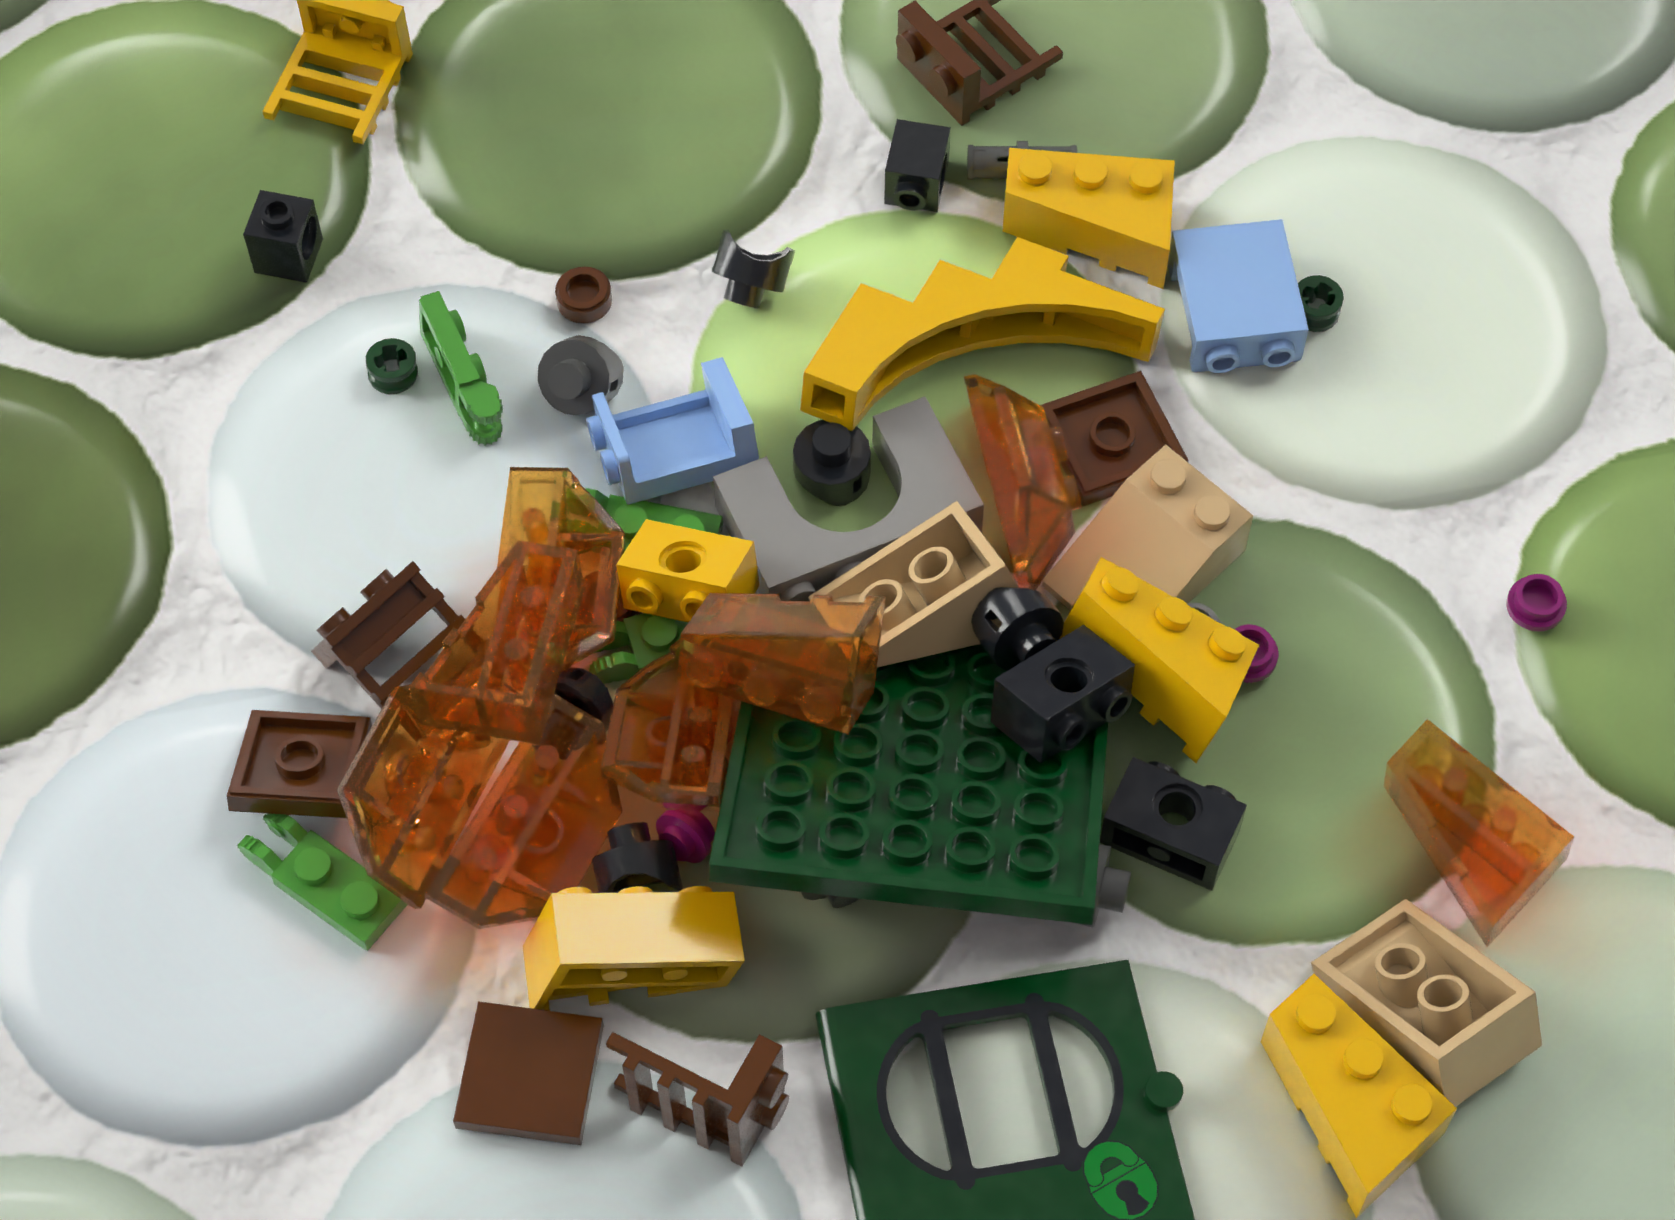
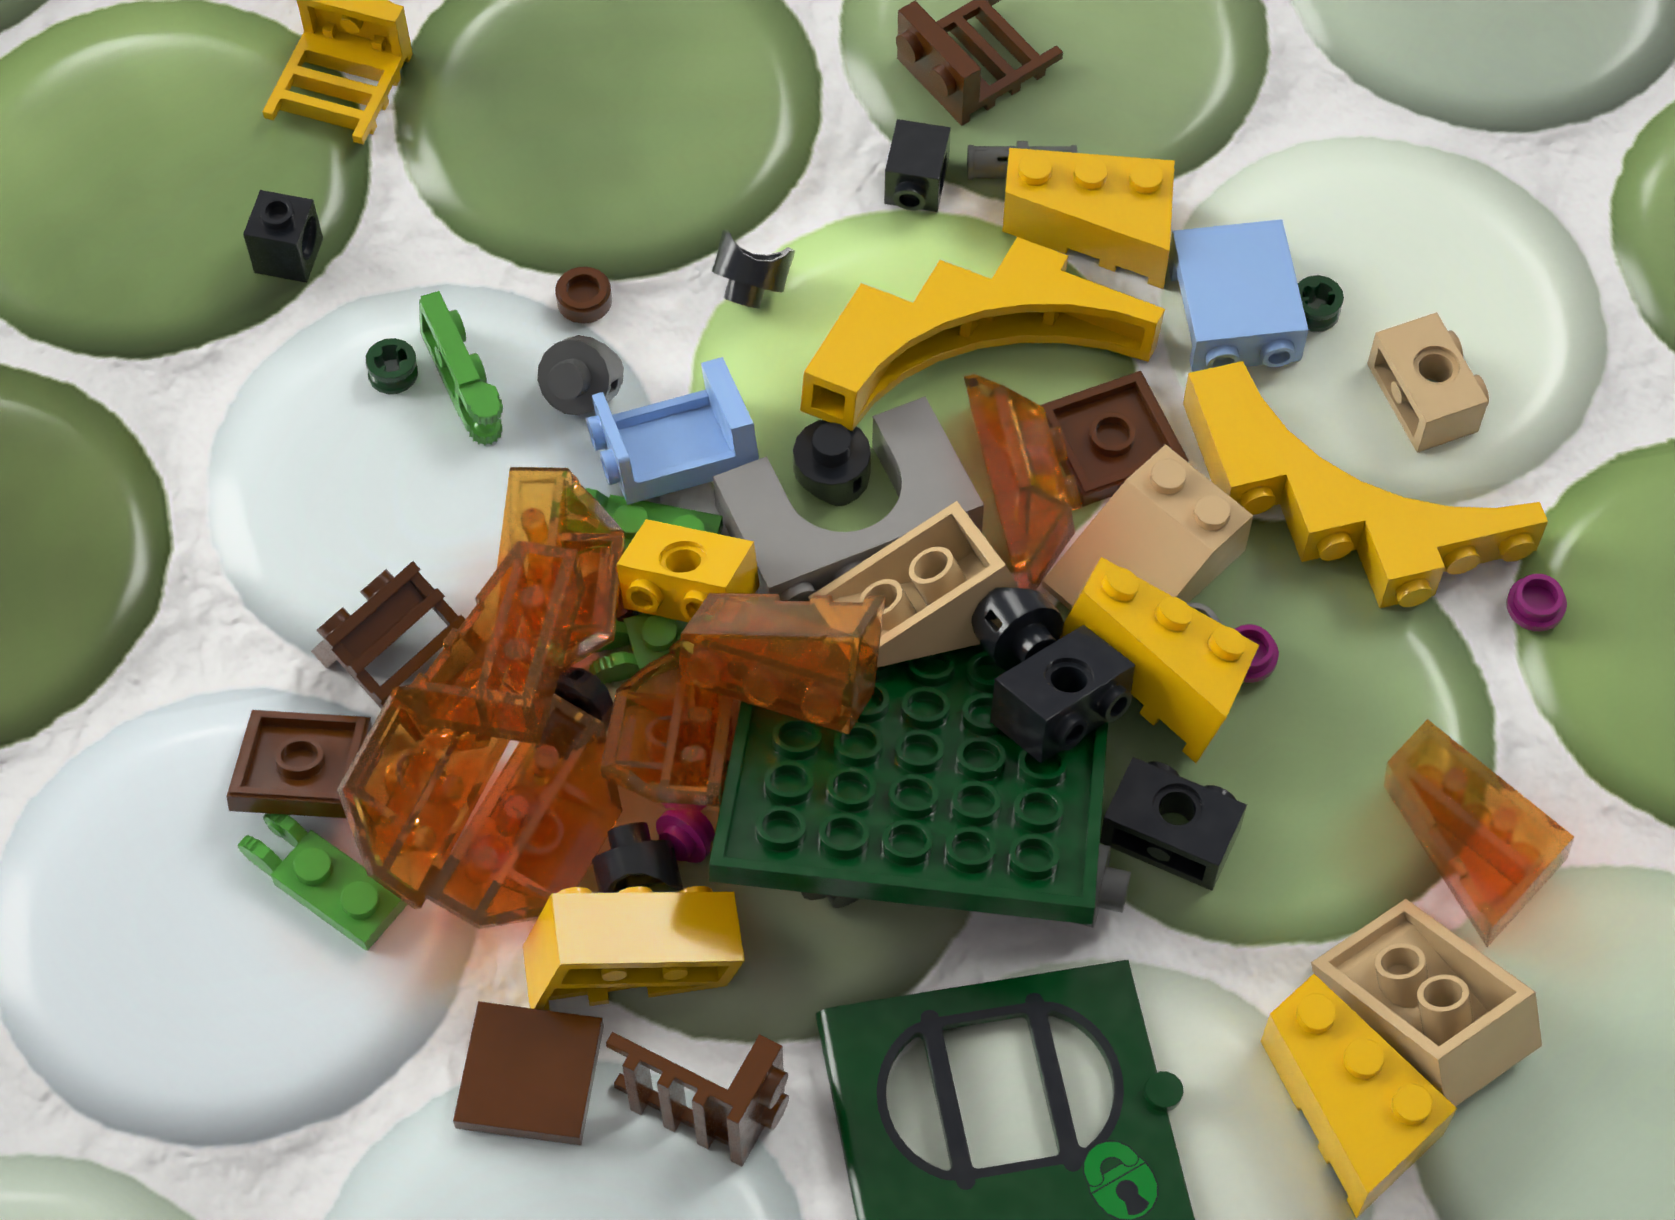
none -> yellow arch [1183,361,1548,608]
none -> tan brick [1367,312,1489,453]

